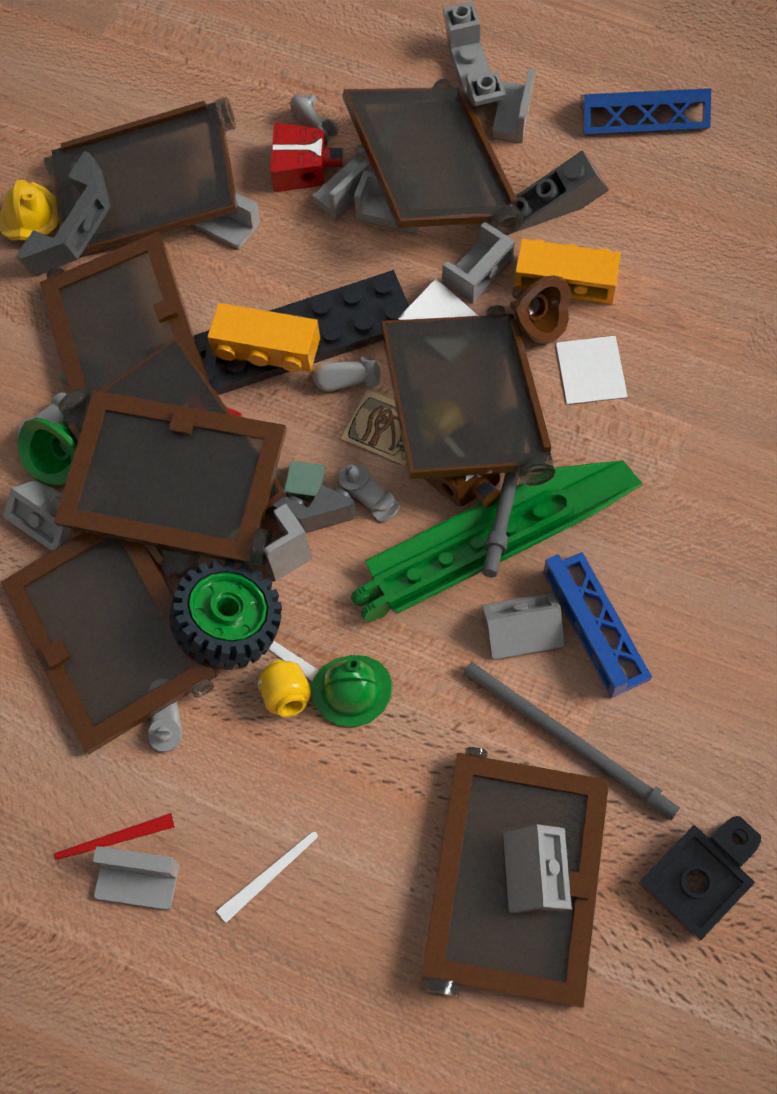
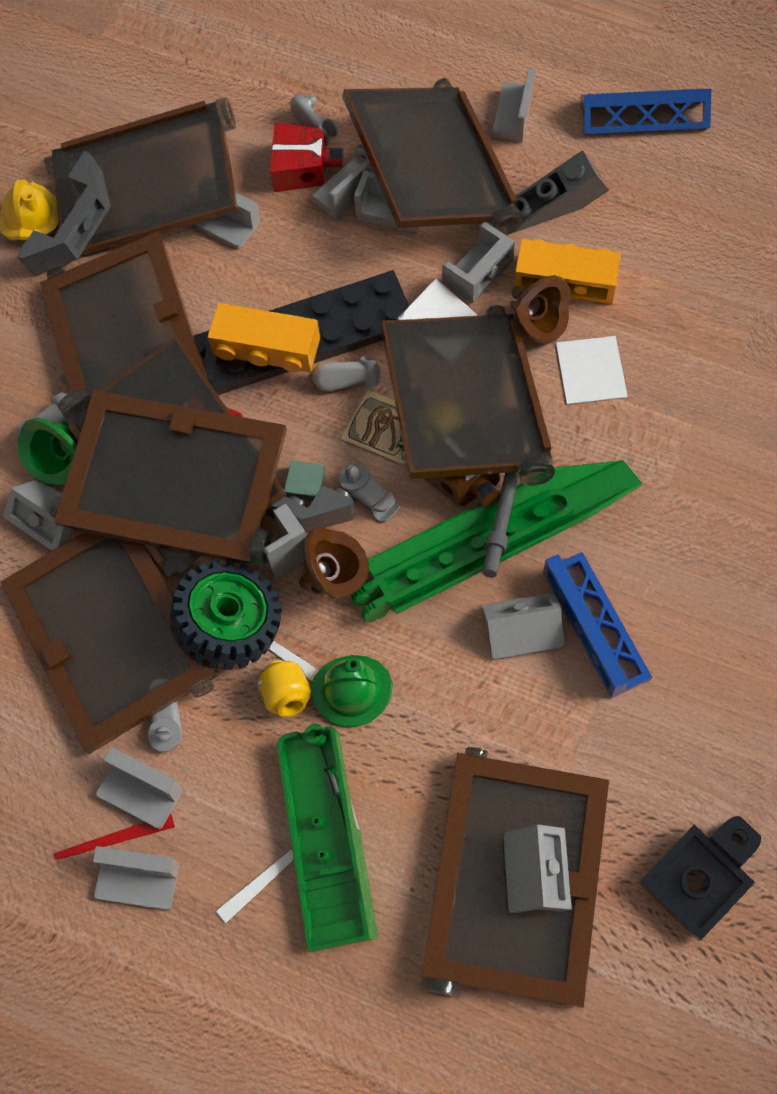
light grey slope [443,1,506,106] -> none
dark grey bar [464,662,680,820] -> none
none -> light grey panel [96,747,184,829]
none -> green piece [277,724,378,952]
none -> reddish brown helmet [299,527,369,599]

